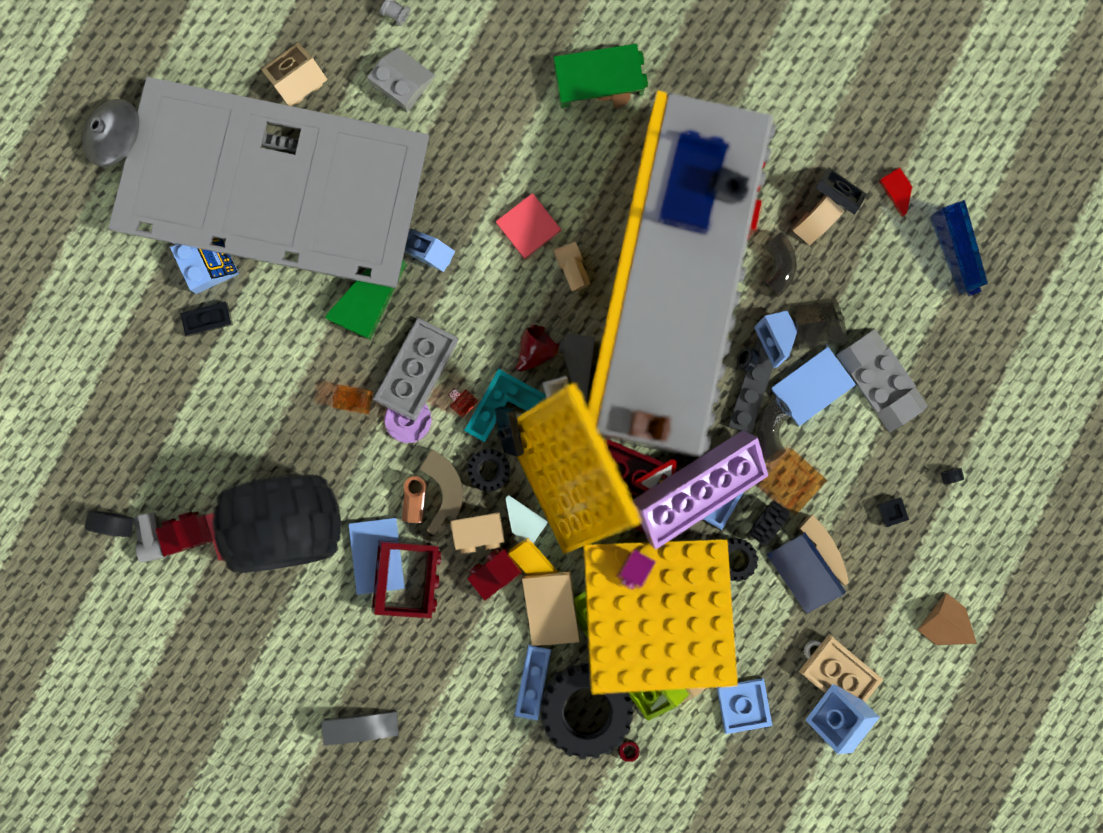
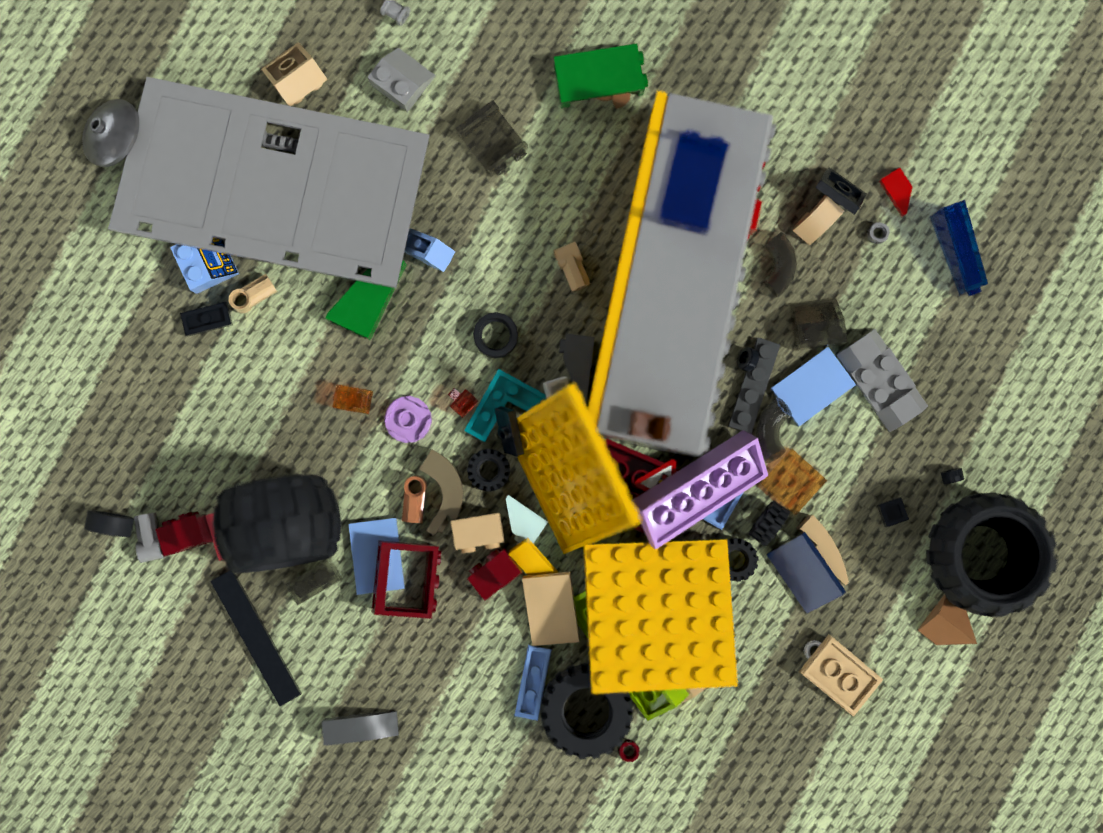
light grey tile [373,317,459,422] -> none
coral tile [496,193,561,260] -> none
dark red hat [515,325,559,372] -> none
magenta brick [616,549,656,590] -> none
black brick [706,166,750,204] -> none
light blue tile [716,678,772,734] -> none
light blue slope [754,311,797,368] -> none
light blue slope [806,684,880,754] -> none
none -> black tile [210,571,302,706]
none -> tan piece [229,274,277,313]
none -> clear smoke brick [285,559,343,605]
none -> clear smoke panel [456,100,528,177]
none -> black tyre [473,312,518,358]
none -> light grey axle [867,222,890,244]
none -> black tyre [926,493,1058,617]

